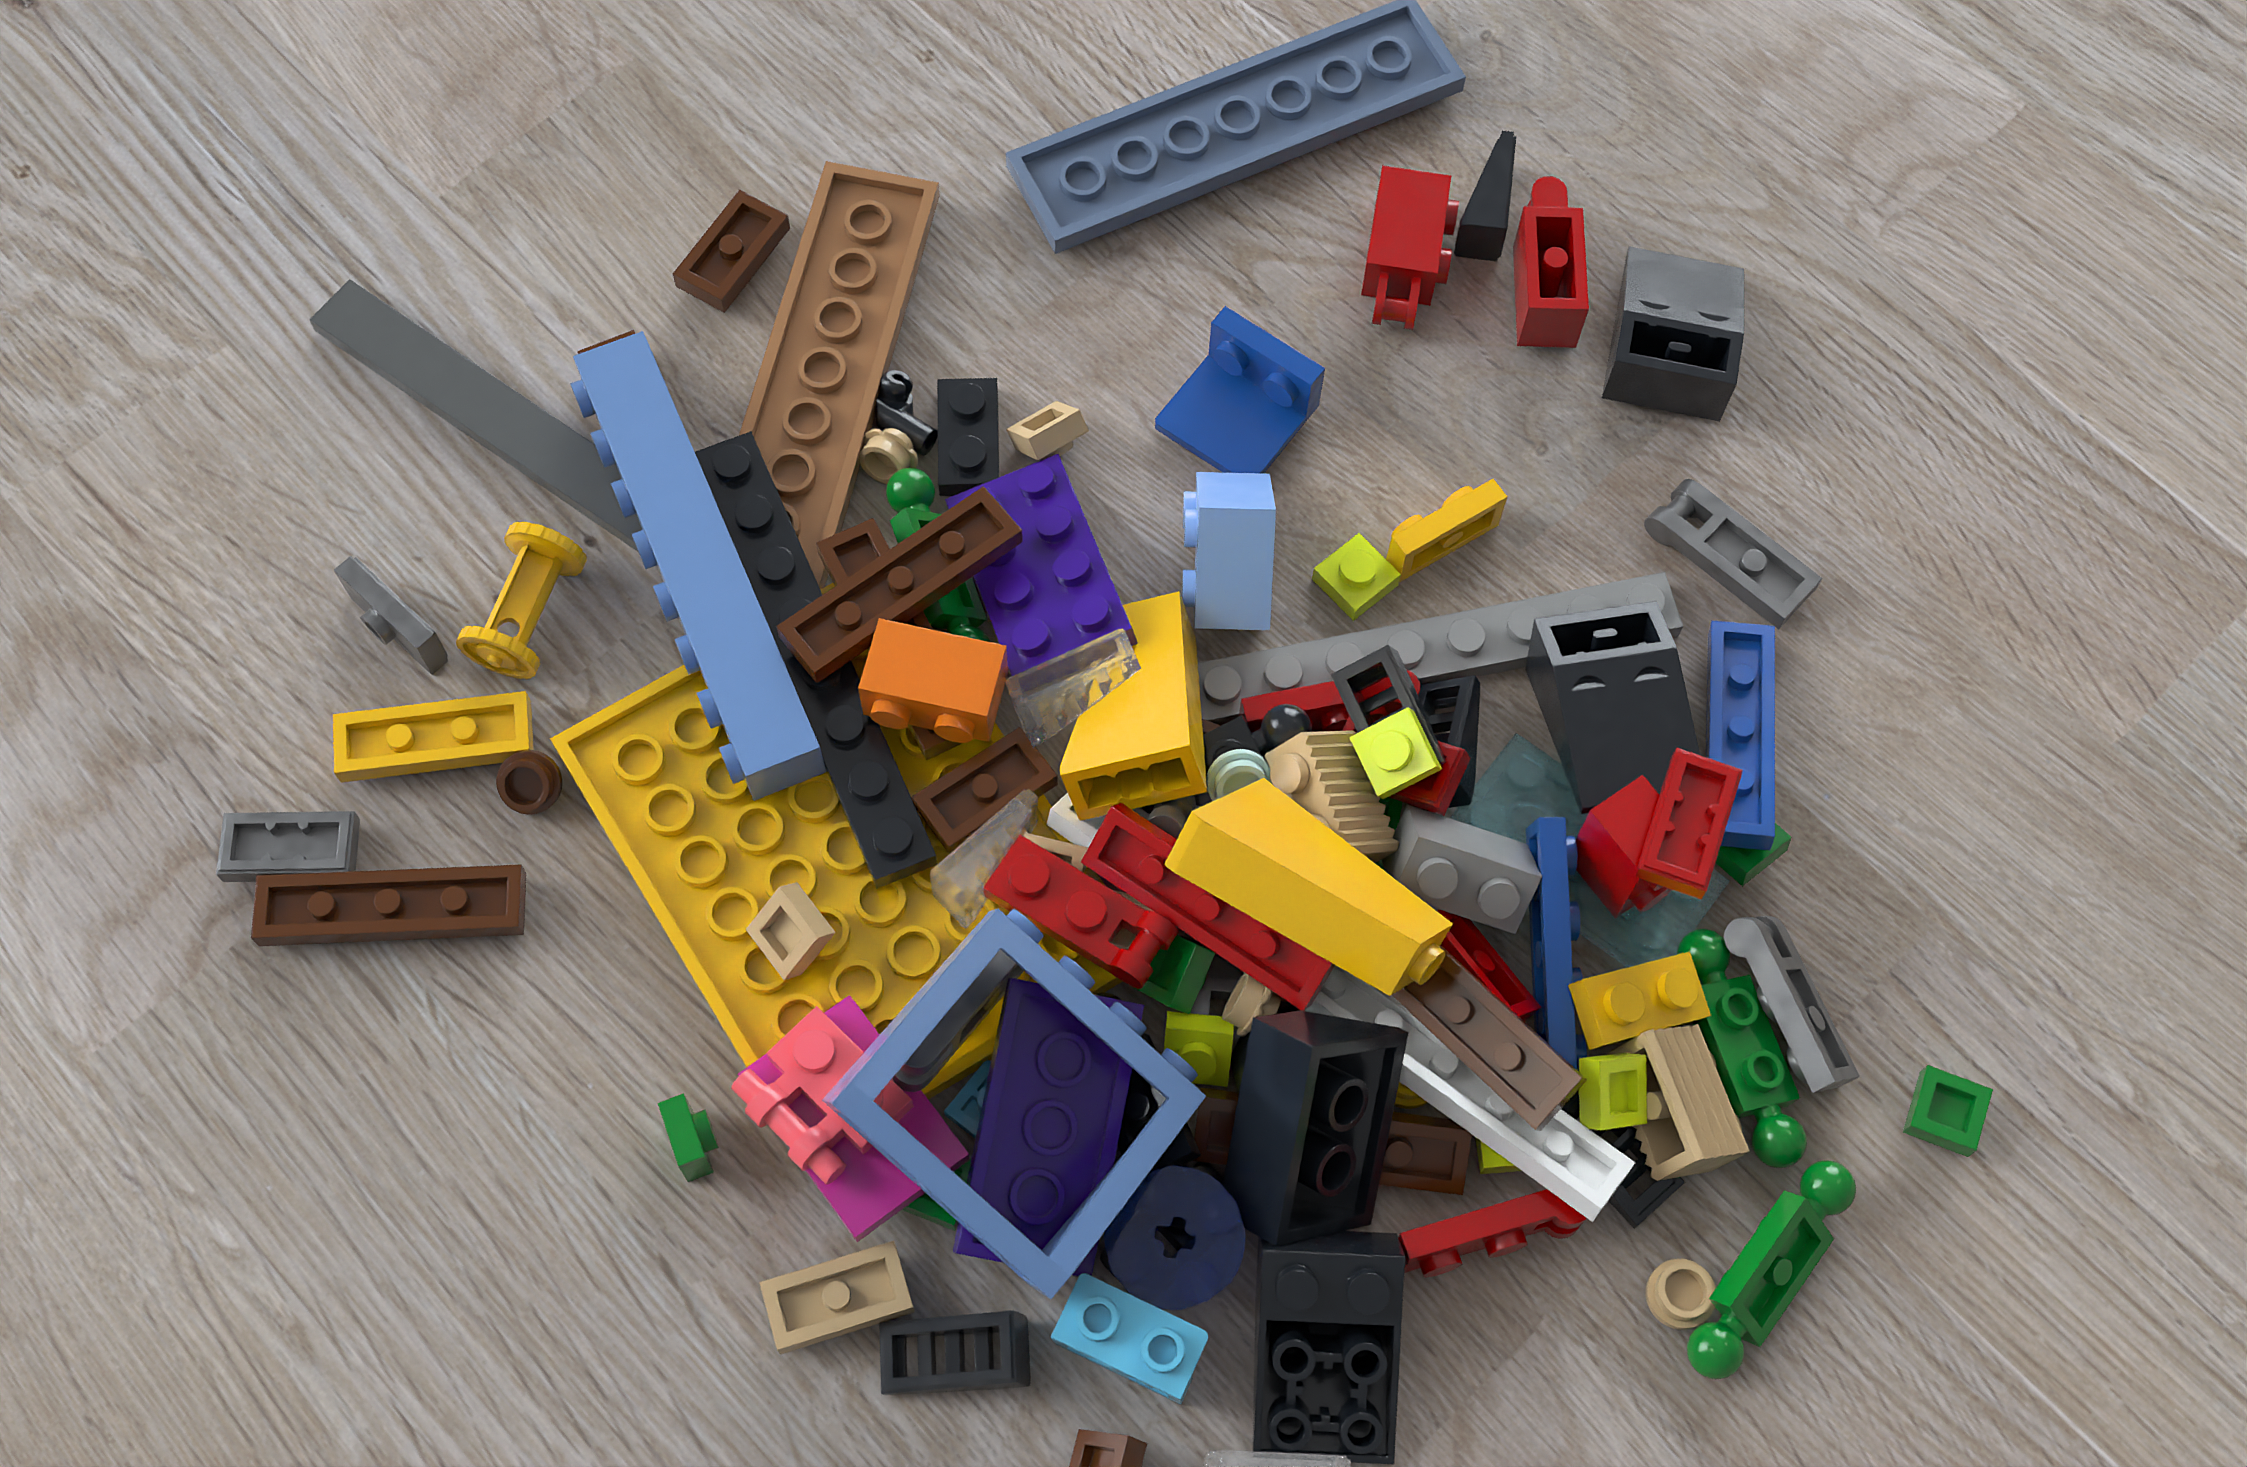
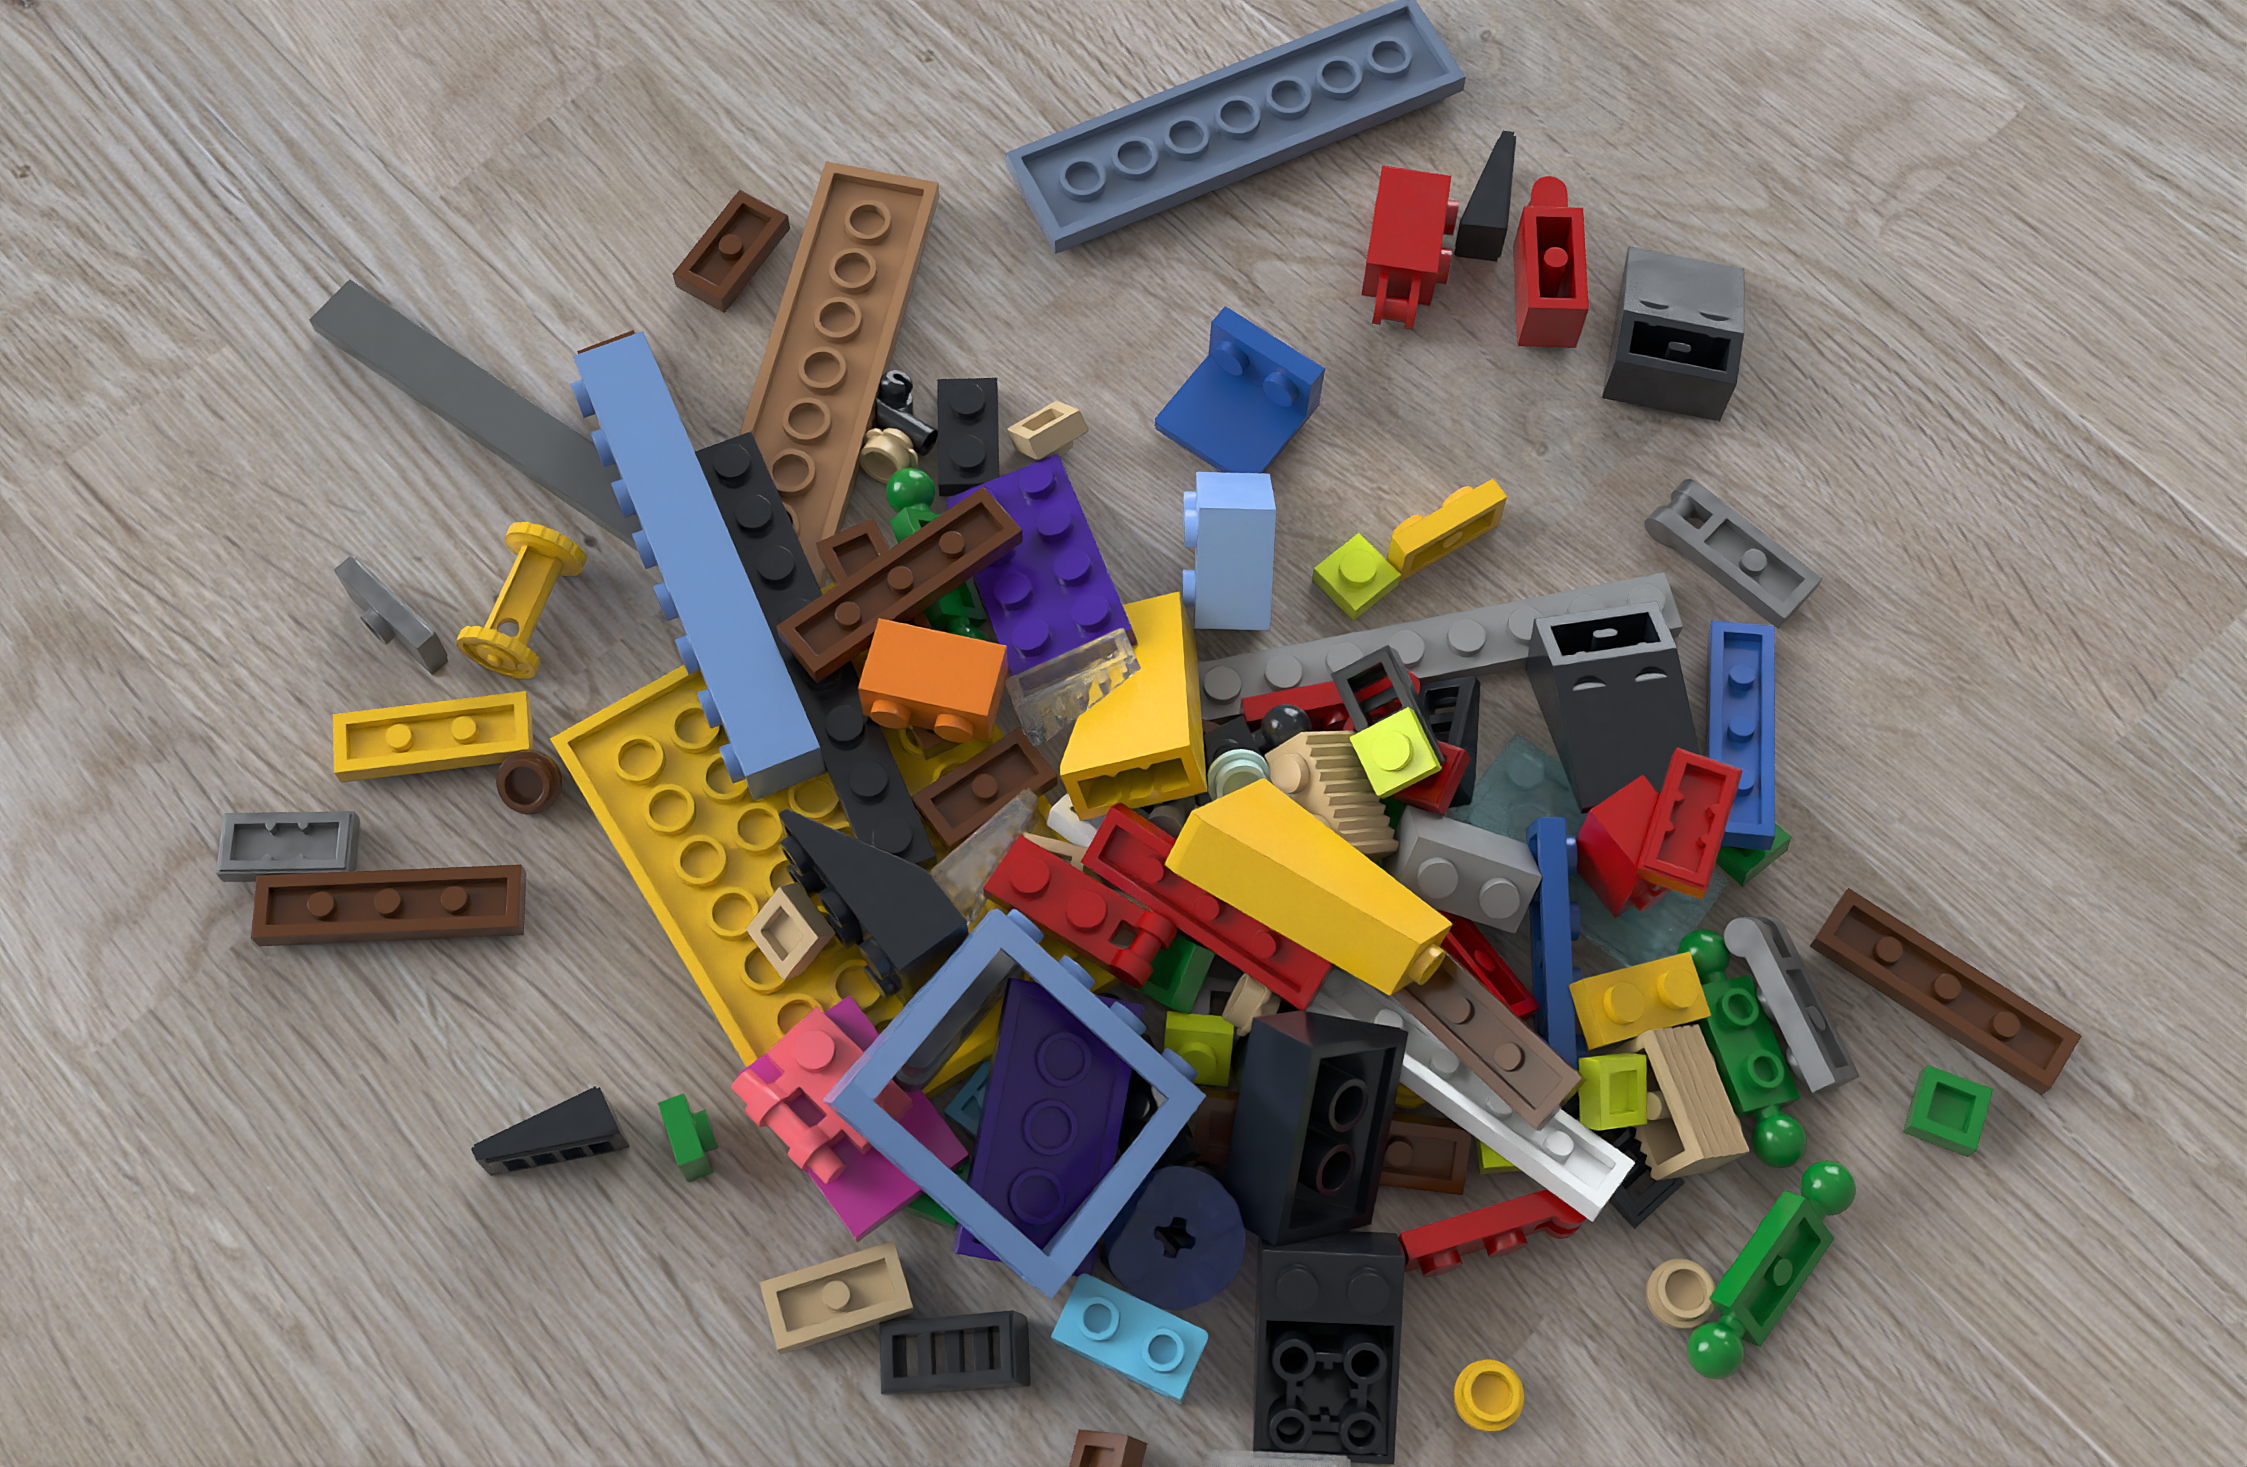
none -> black slope [471,1086,630,1176]
none -> black slope [778,808,969,1007]
none -> yellow plate [1453,1359,1525,1433]
none -> reddish brown plate [1809,888,2082,1096]

